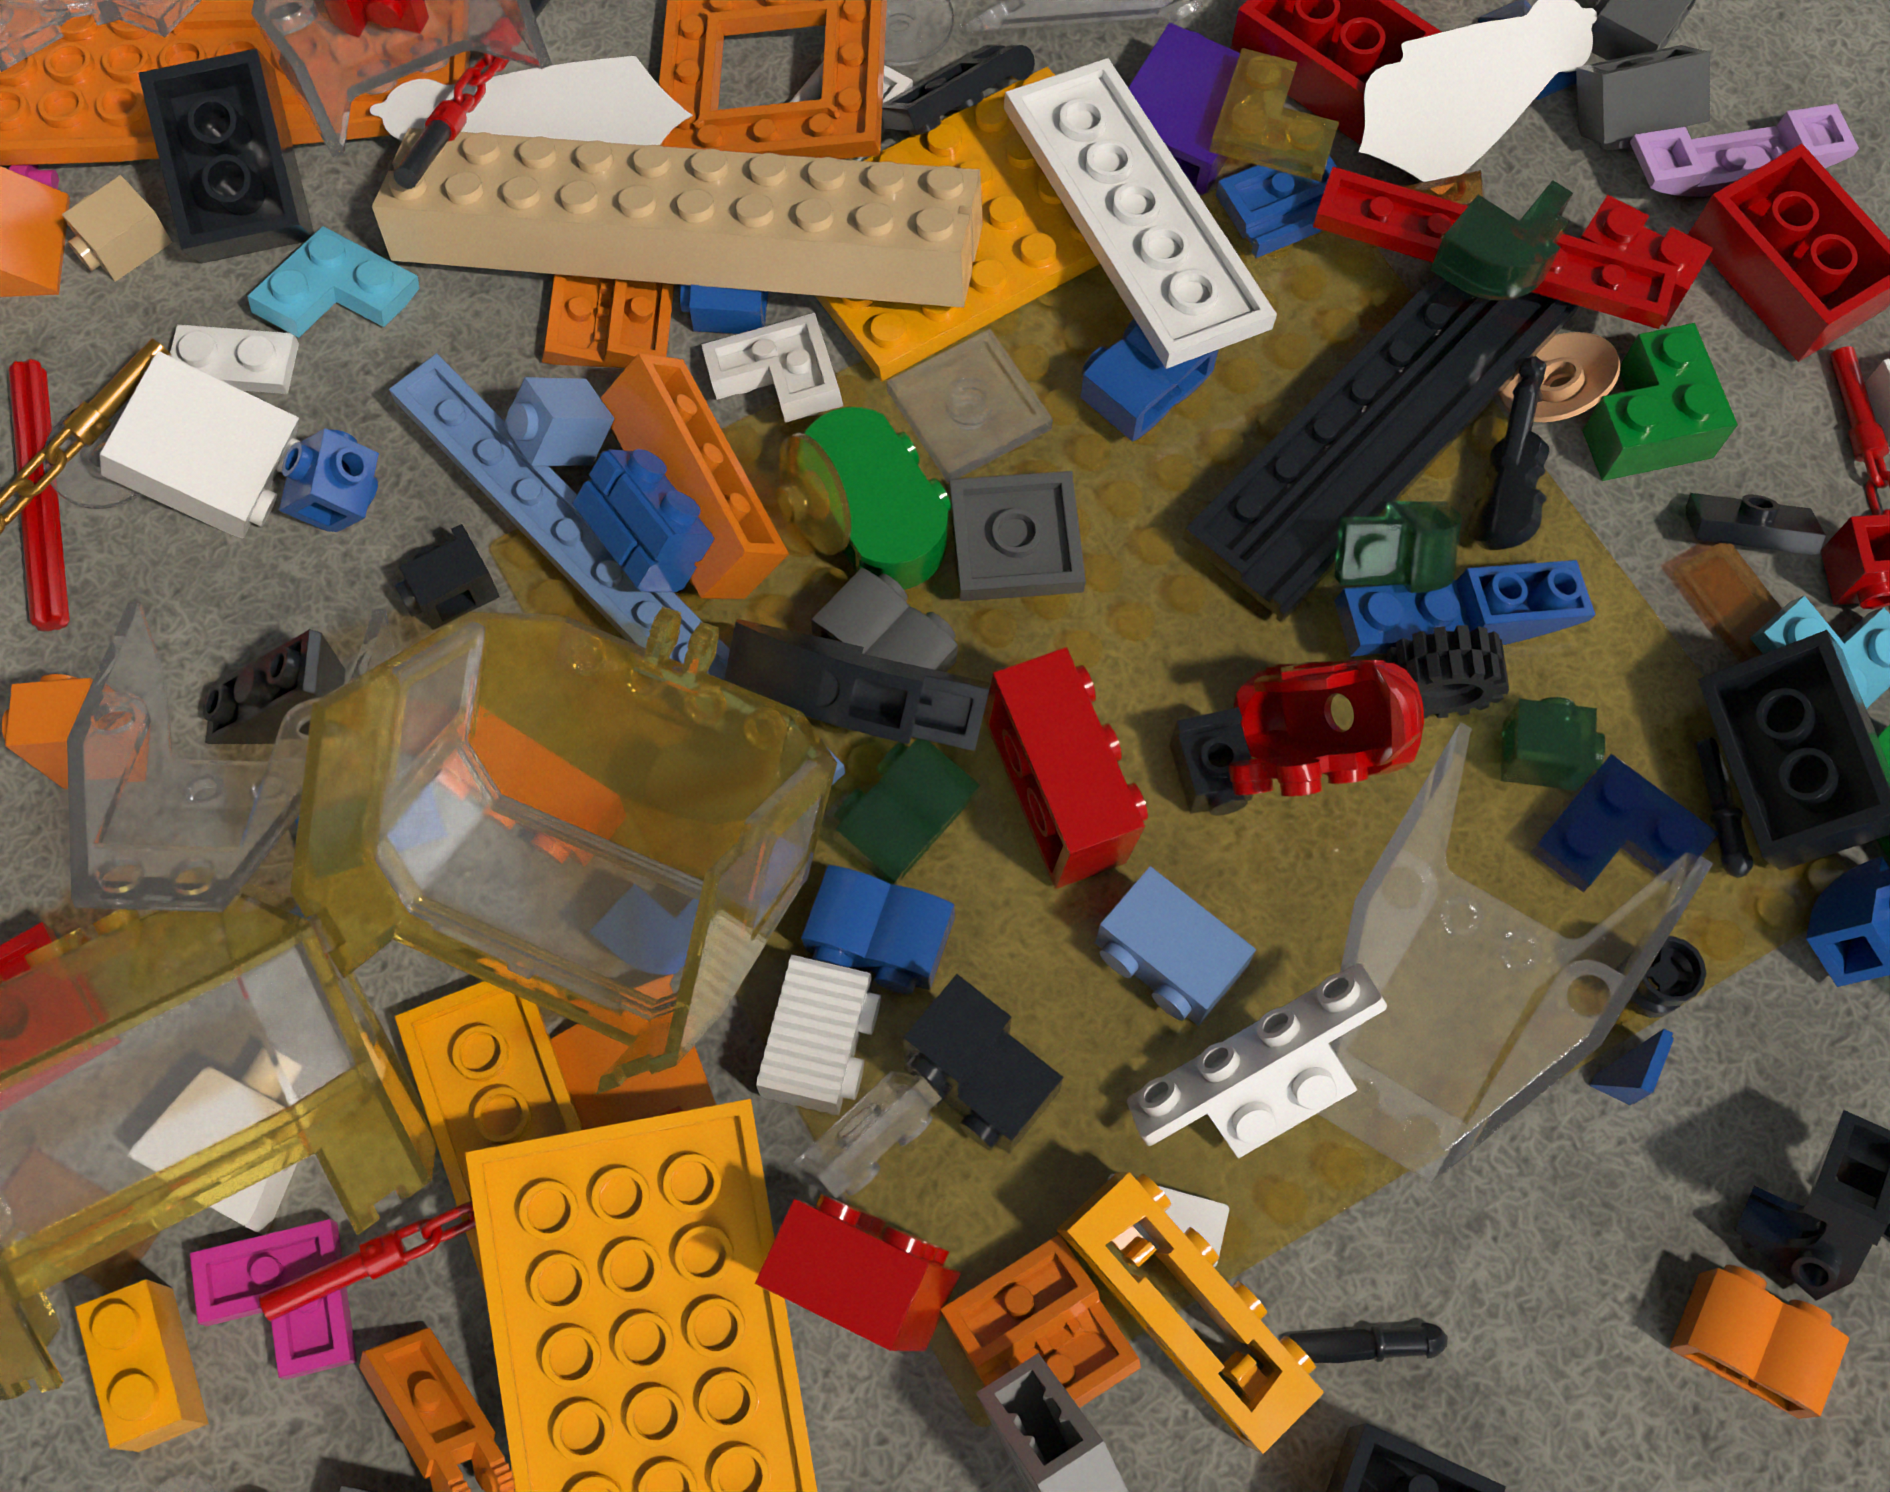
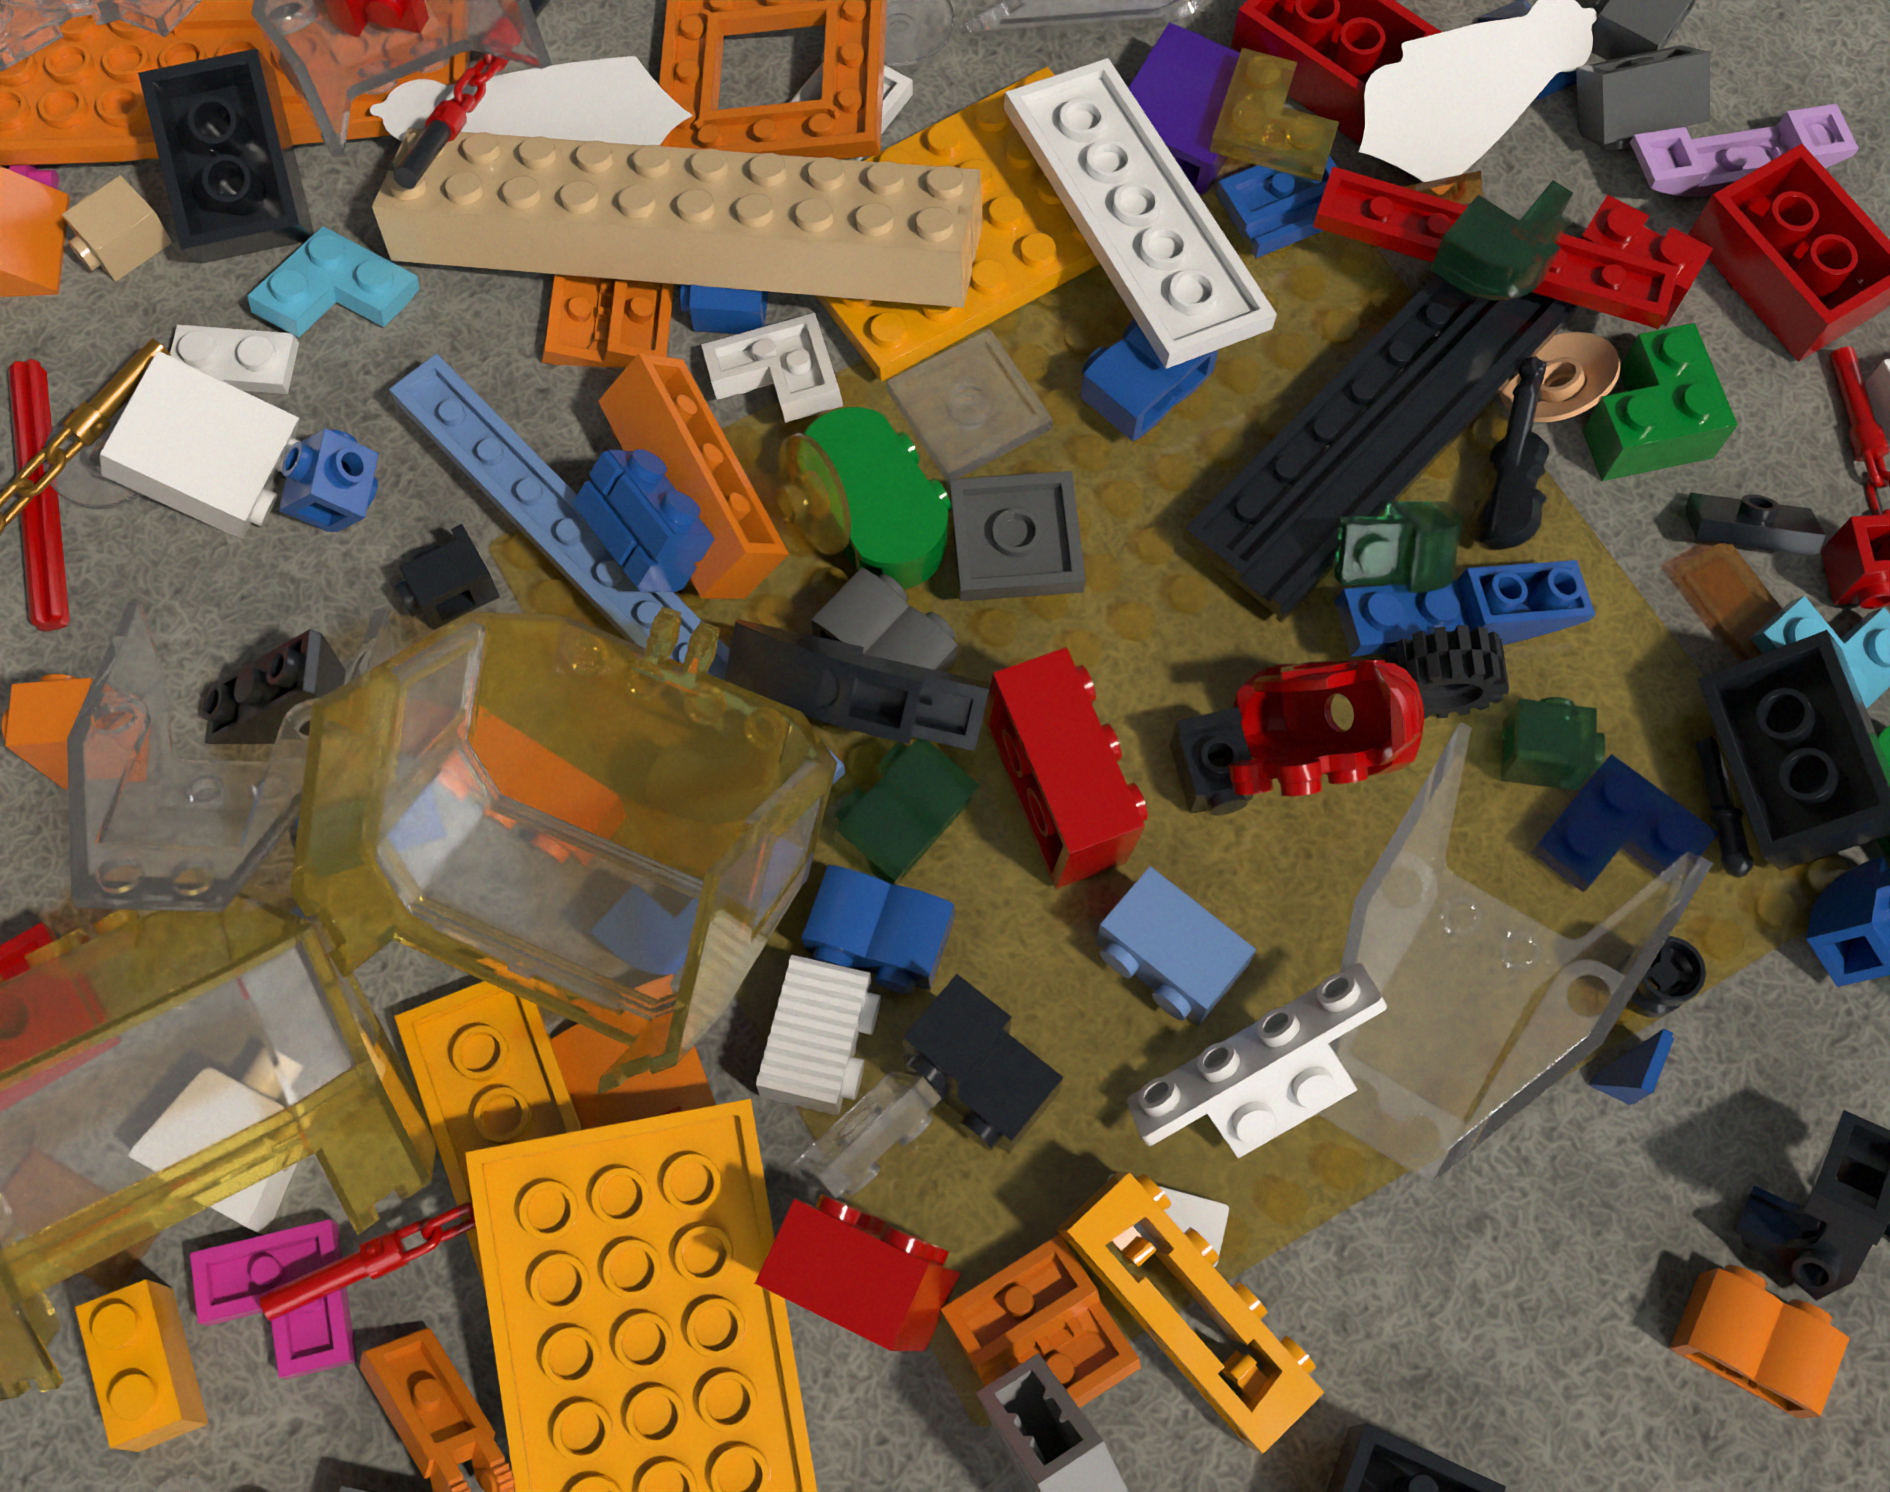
medium blue brick [503,377,615,466] -> none
black plate [882,44,1035,135] -> none
black piece [1288,1323,1448,1363] -> none

